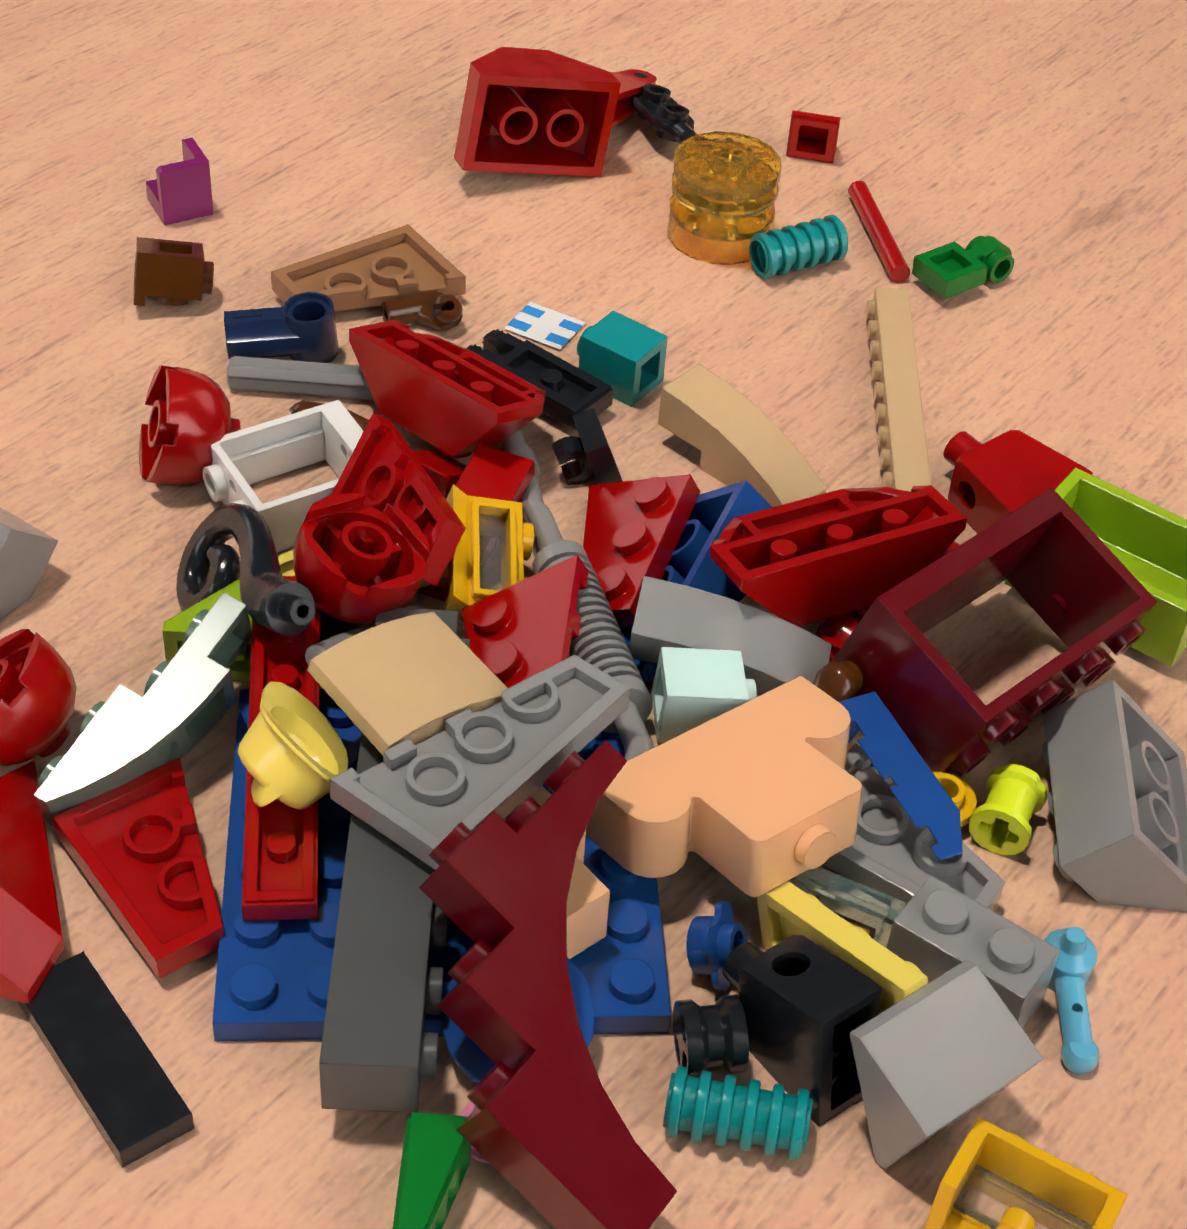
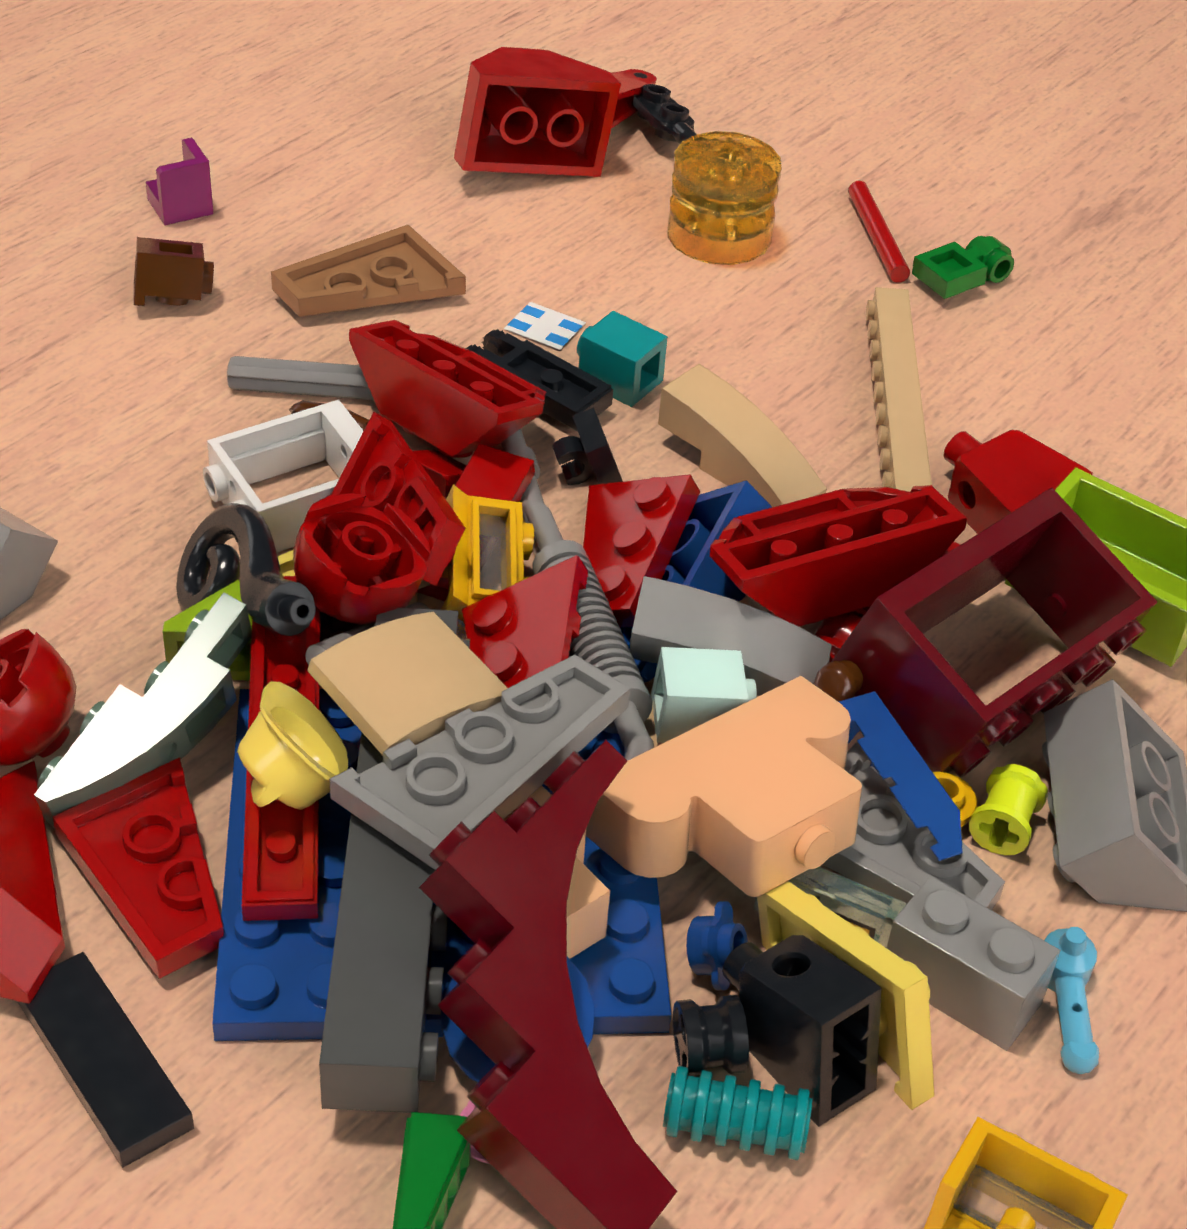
red cylinder [139,365,241,485] -> none
dark blue piece [224,292,339,363] -> none
reddish brown arm [381,291,463,331] -> none
teal piece [749,215,848,279] -> none
red slope [786,110,841,163] -> none
light grey slope [849,960,1044,1169] -> none

